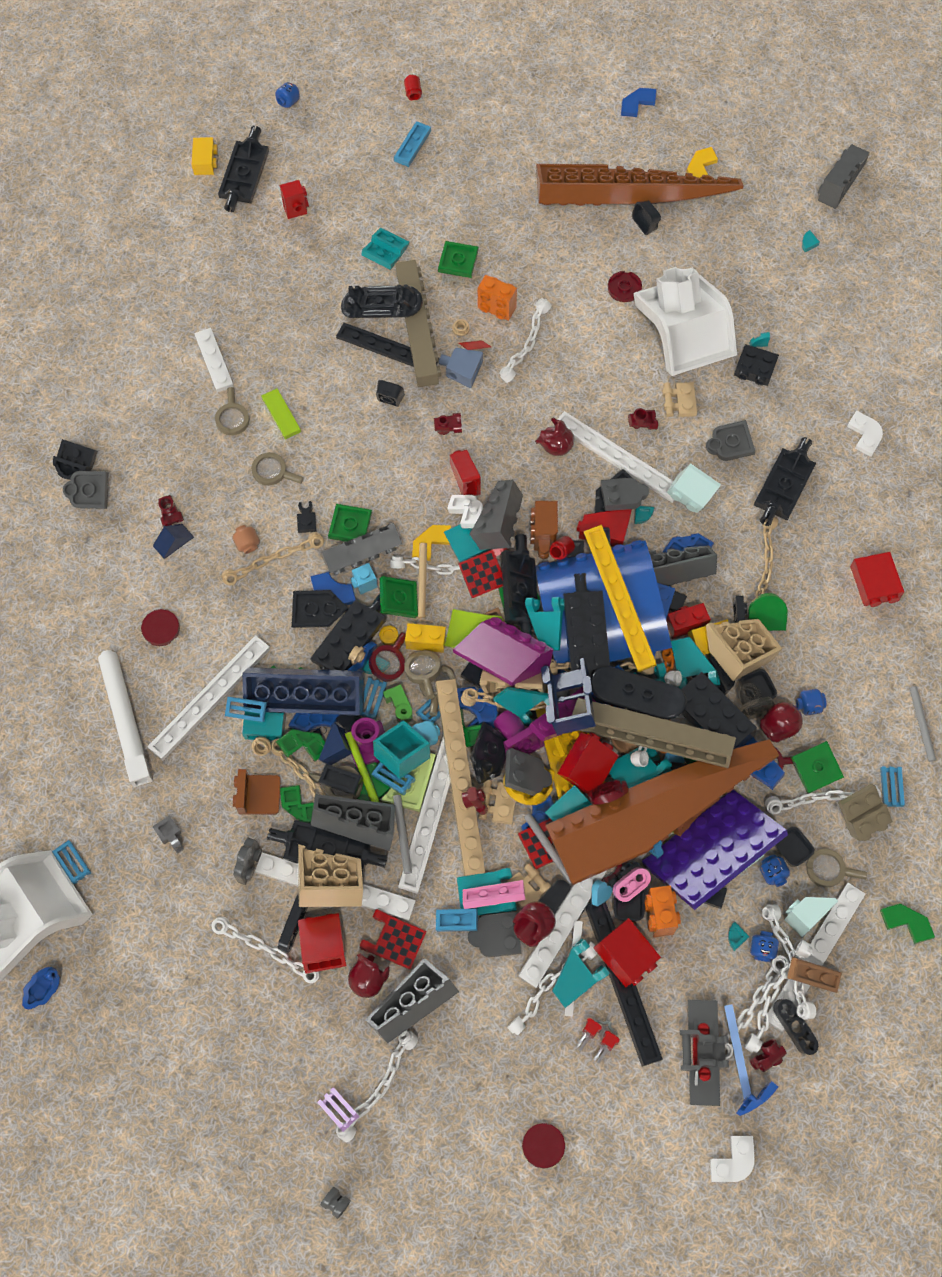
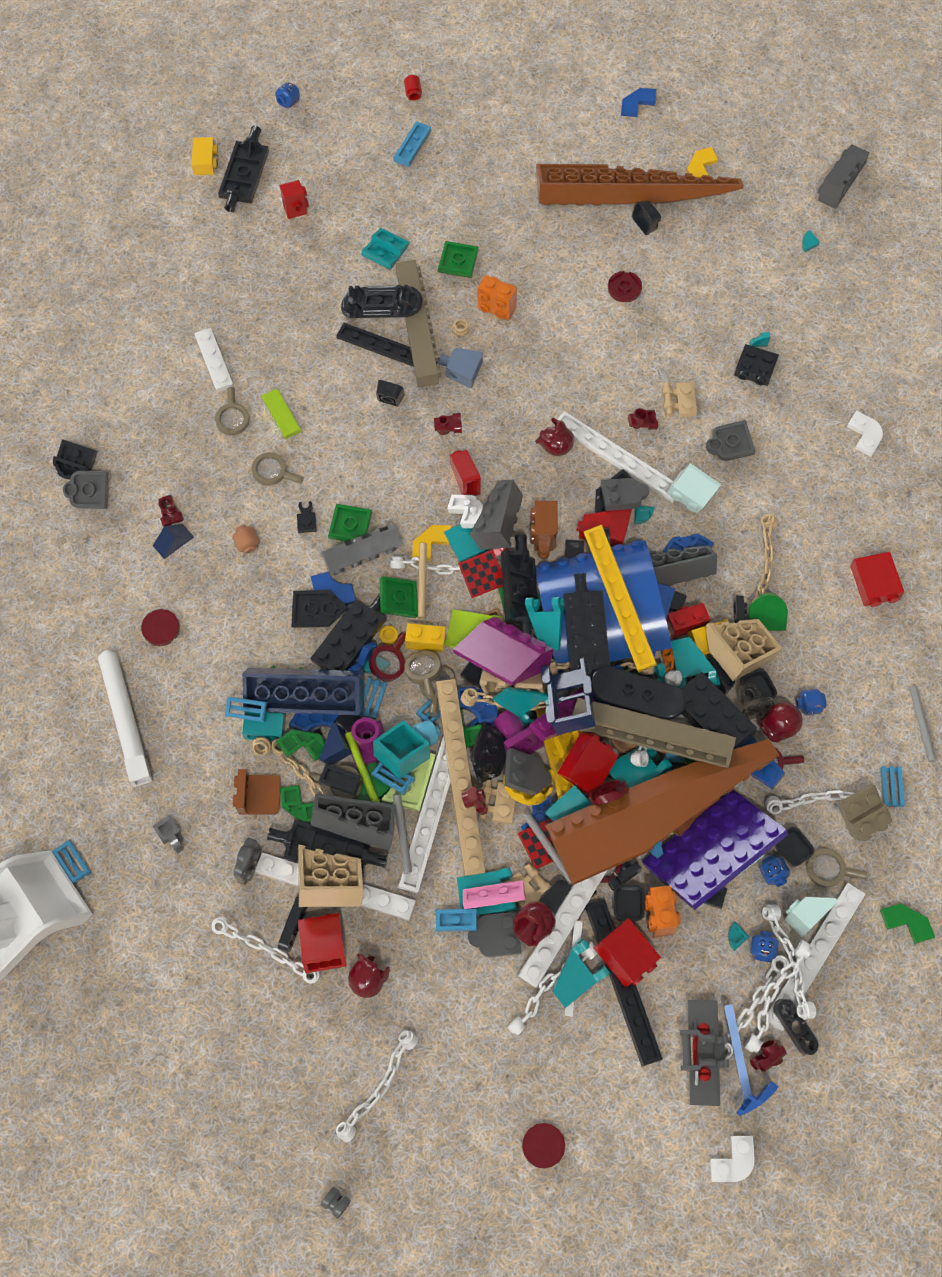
blue arm [22,967,60,1010] -> none
white plate [147,635,270,761] -> none
tan piece [221,532,324,586] -> none
lavender tile [317,1087,359,1132] -> none
tan plate [348,646,366,665] -> none
medium azure brick [350,563,378,595] -> none
red flag [360,909,427,970] -> none
dark grey wedge [365,958,459,1043] -> none
bright green leg [383,684,413,724] -> none
red sticker [459,340,491,350] -> none
white piece [499,298,552,383] -> none
red brick [549,536,575,560] -> none
piece [576,1018,620,1064] -> none
medium azure tile [592,880,612,906] -> none
bright pink plate [613,867,651,902] -> none
white piece [634,267,737,376] -> none
black plate [754,437,816,526] -> none
medium nougat tile [787,957,842,993] -> none
green plate [790,741,844,794] -> none

